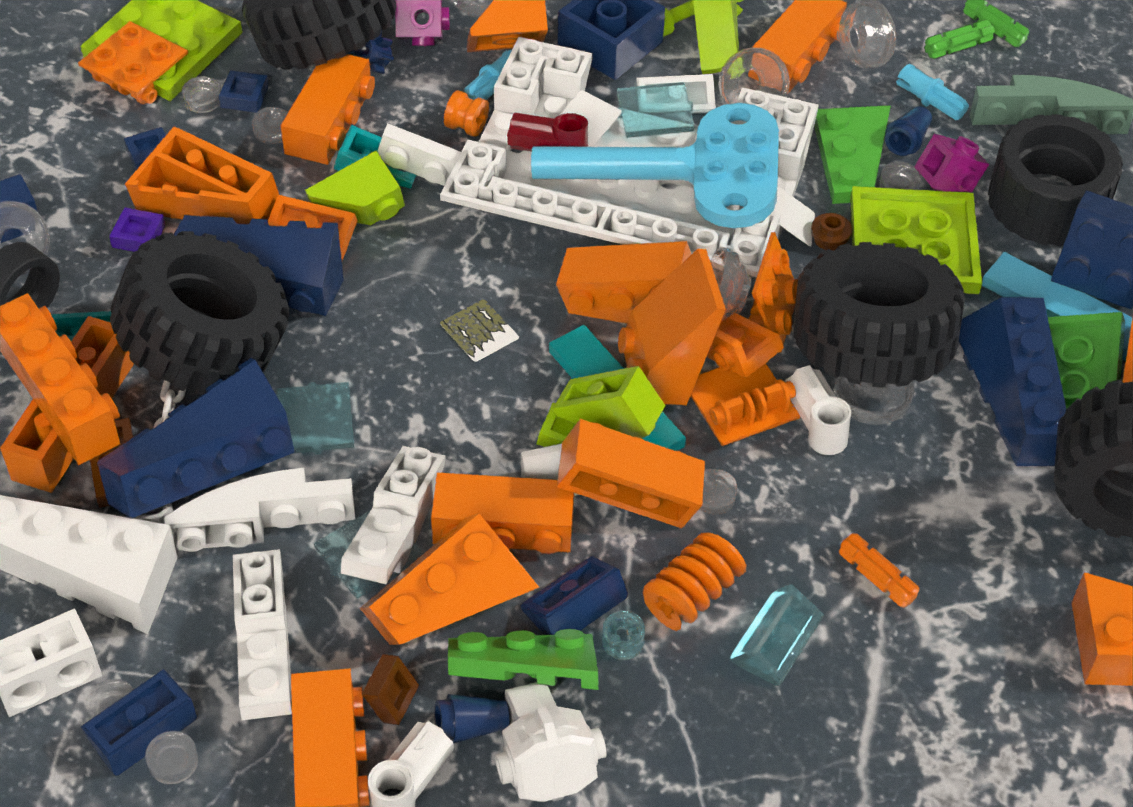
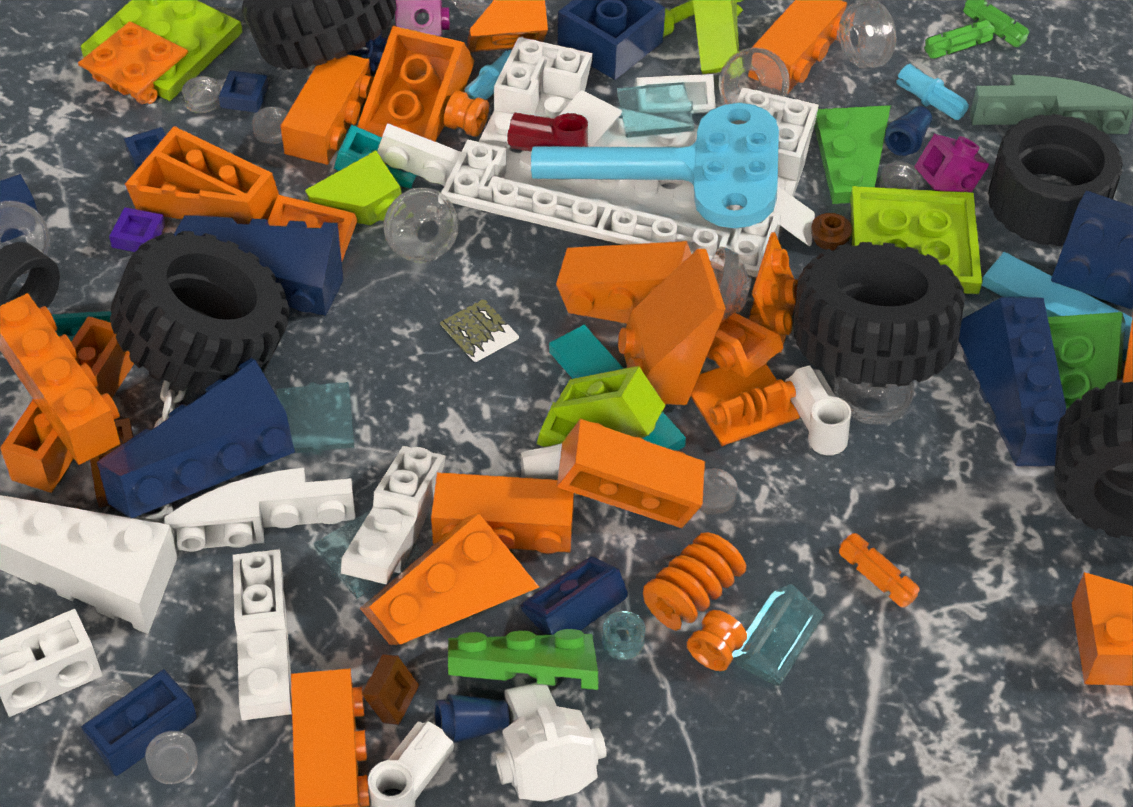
none -> orange slope [357,26,475,142]
none -> clear piece [383,188,459,263]
none -> orange wheel [687,610,748,671]

